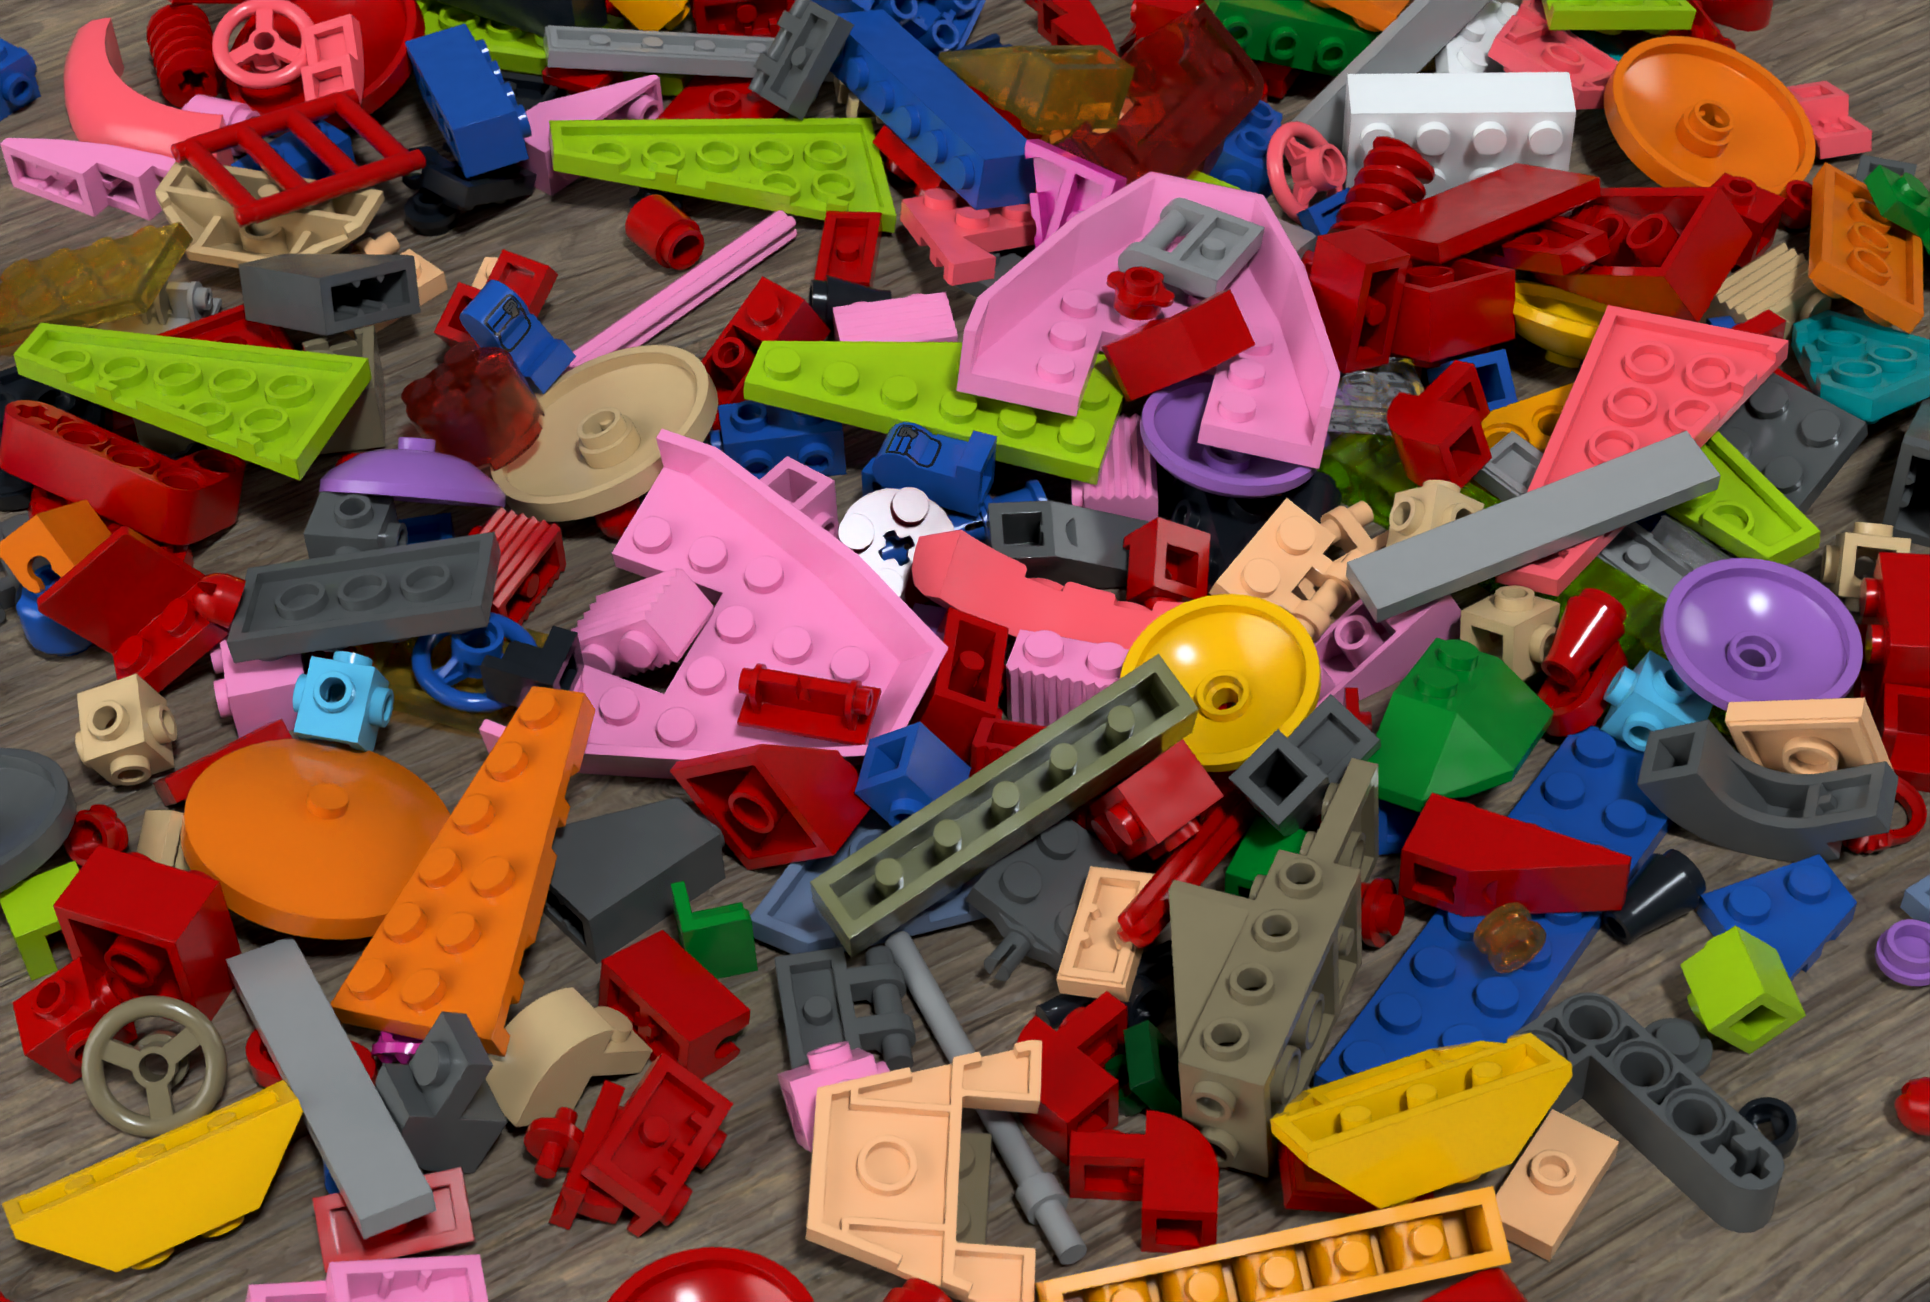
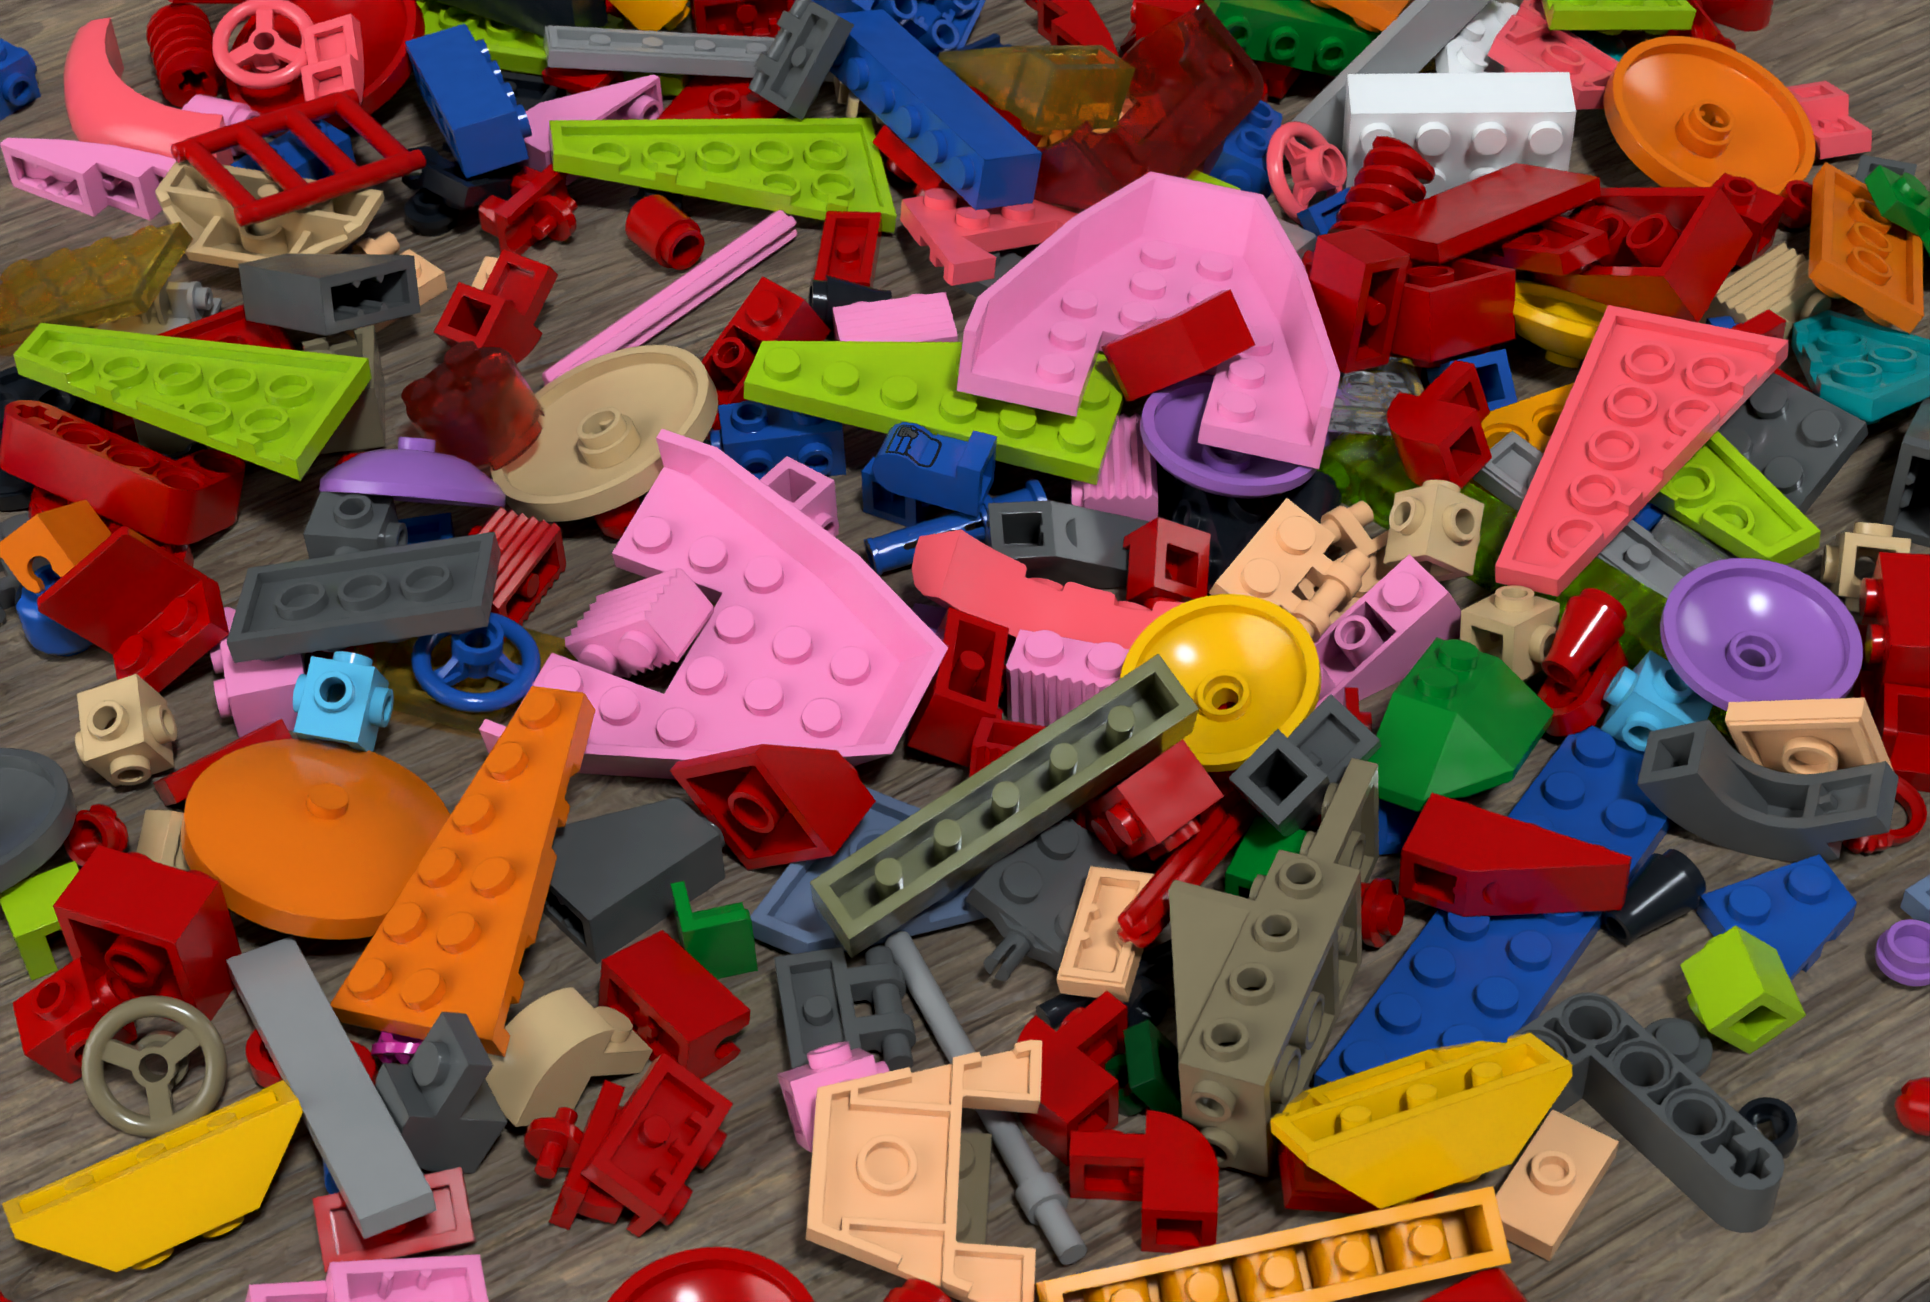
red hinge [192,573,246,628] -> none
blue leg [459,280,576,394] -> none
black panel [480,625,584,707] -> none
red hinge [737,663,882,745] -> none
plate [836,487,955,609] -> none
blue brick [854,722,971,827] -> none
dark pink wing [1025,139,1128,248] -> none
red plate [1106,266,1175,320] -> none
light grey plate [1118,198,1265,298] -> none
light grey tile [1346,431,1721,623] -> none
clear orange bush [1473,902,1547,973] -> none
none -> red hips [478,163,577,255]

